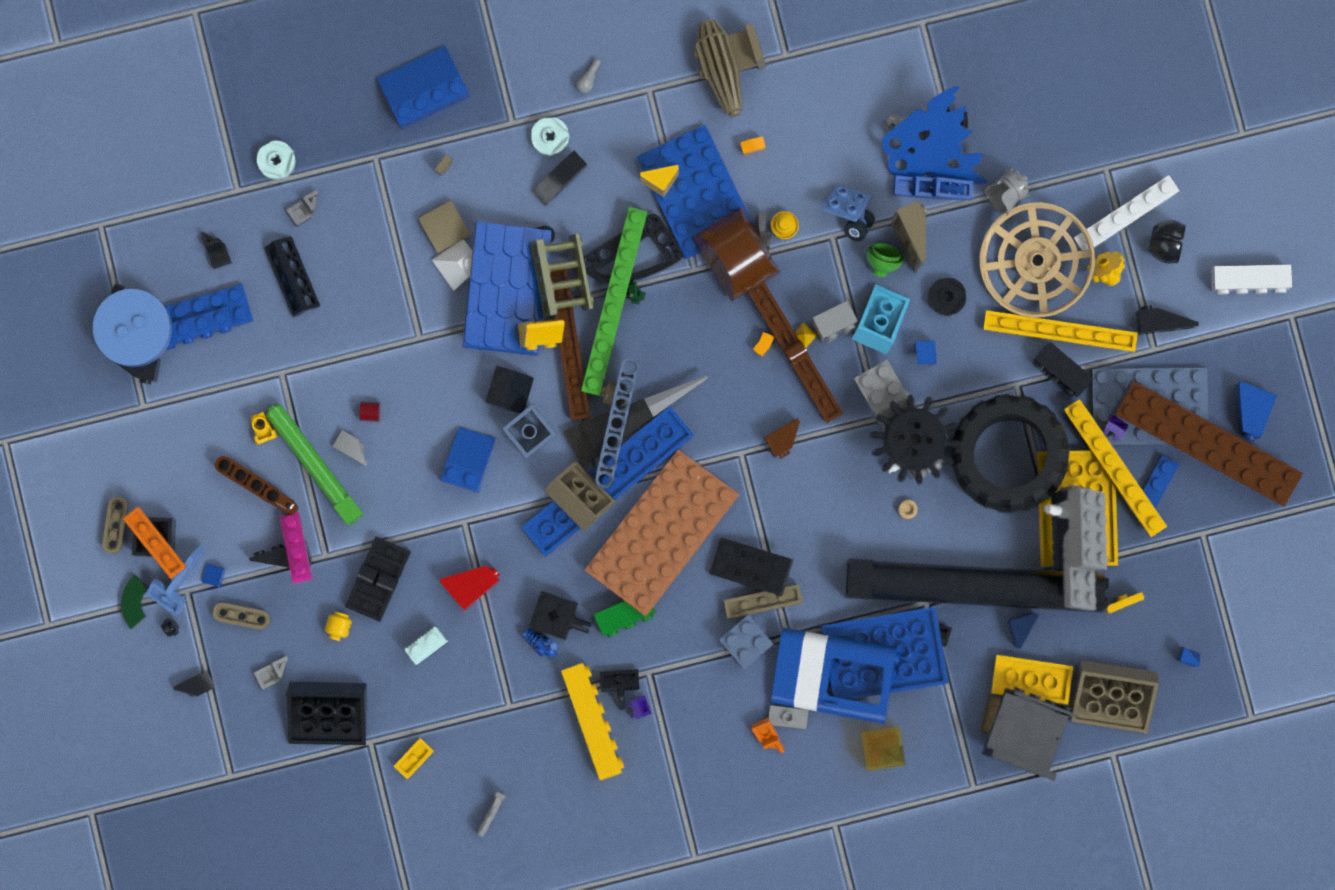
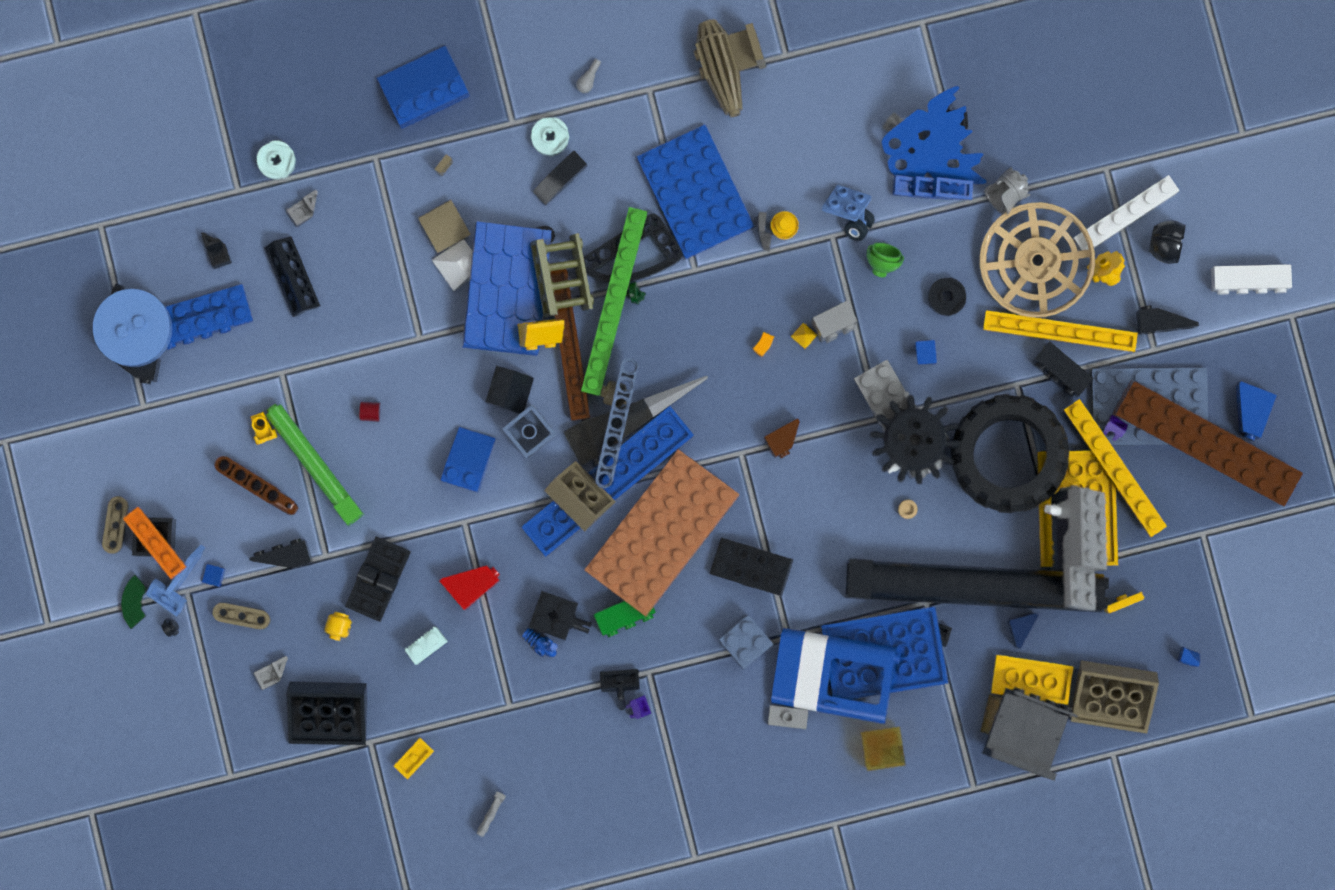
black slope [173,670,216,697] -> none
dark pink plate [280,512,313,584] -> none
light grey slope [332,430,367,466] -> none
yellow brick [561,663,624,781] -> none
yellow slope [640,165,679,197] -> none
reddish brown plate [692,207,843,424] -> none
dark tan plate [723,584,803,619] -> none
light orange piece [740,136,766,155] -> none
orange slope [751,717,785,753] -> none
medium azure slope [852,284,910,355] -> none
dark tan slope [891,201,927,274] -> none
blue plate [1143,455,1179,509] -> none

